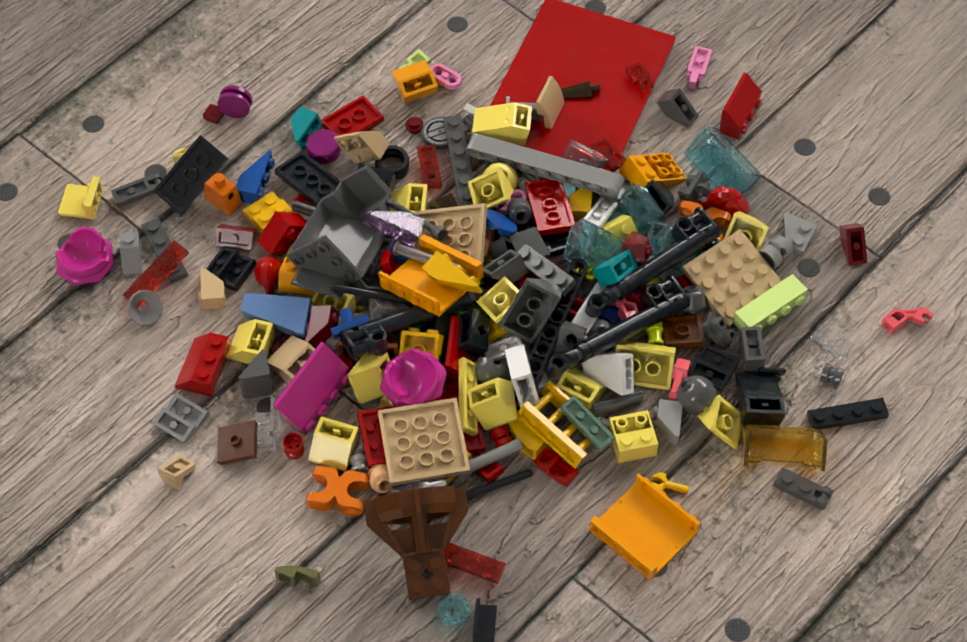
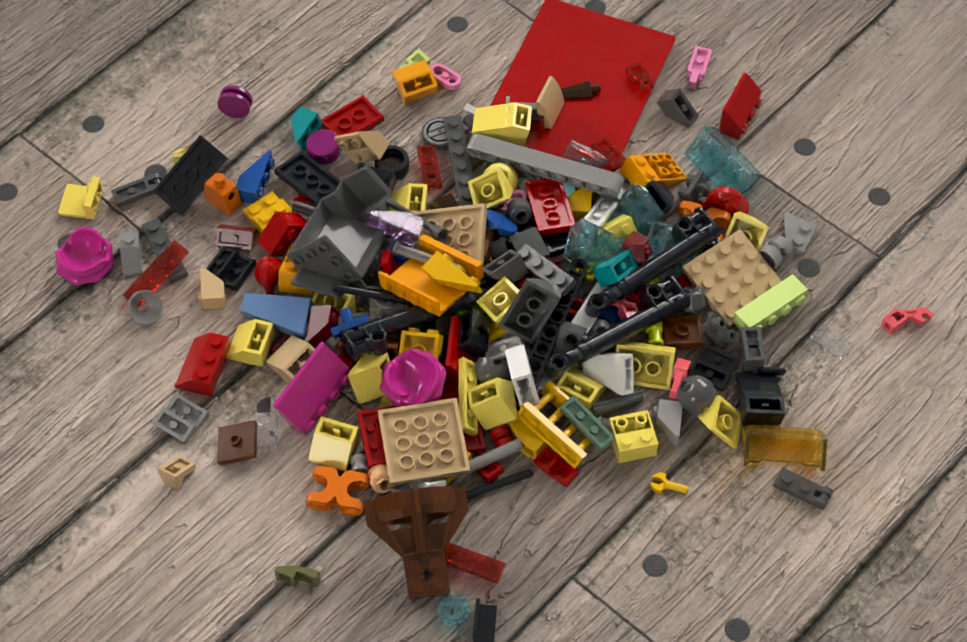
dark red piece [202,104,224,124] -> none
dark grey slope [239,349,273,399] -> none
red wheel [283,433,304,460] -> none
dark red plate [405,117,423,134] -> none
light orange panel [589,473,700,581] -> none
black plate [807,398,889,431] -> none
dark grey wheel [819,363,845,387] -> none
dark red slope [839,223,868,266] -> none

